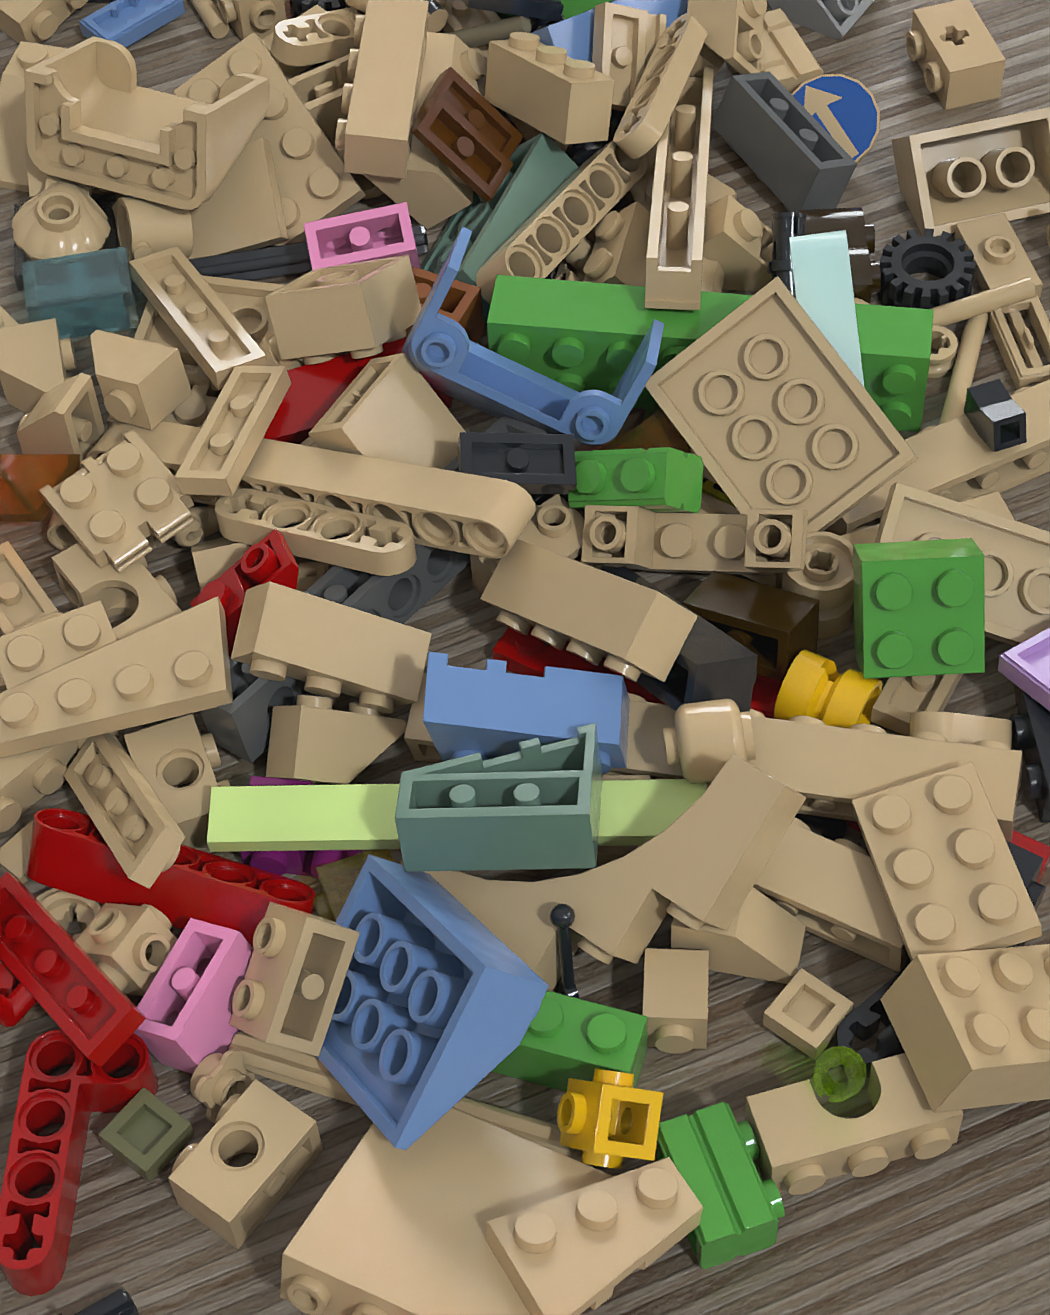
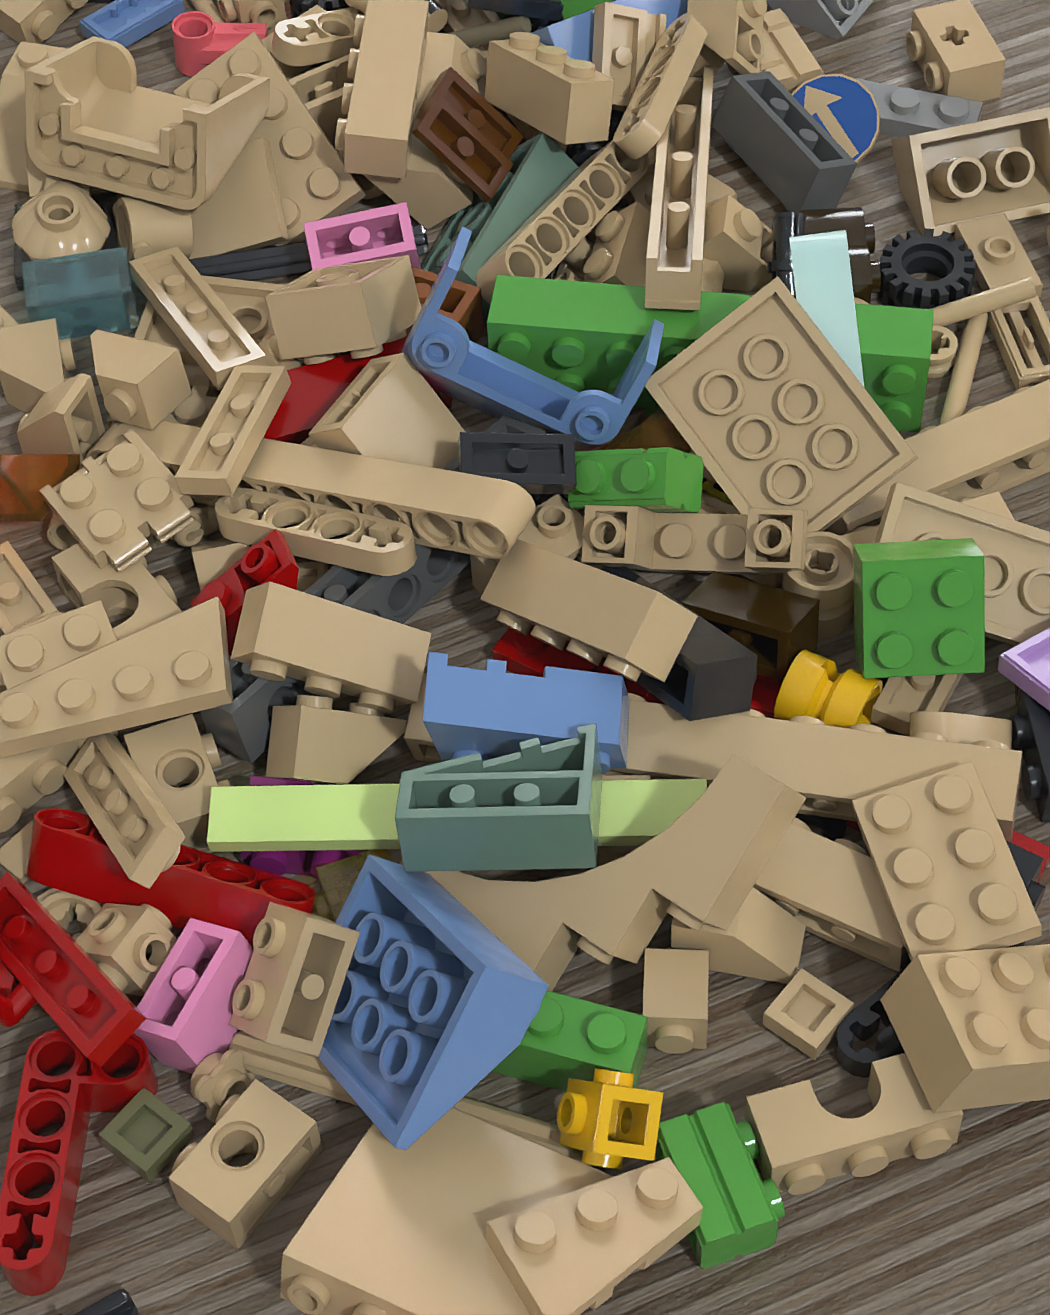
black hinge [550,904,579,999] -> none
tan head [663,699,756,783] -> none
clear neon green pin [813,1046,867,1103] -> none
black piece [964,379,1027,452] -> none
none -> coral piece [172,11,268,77]
none -> light grey plate [854,78,983,137]

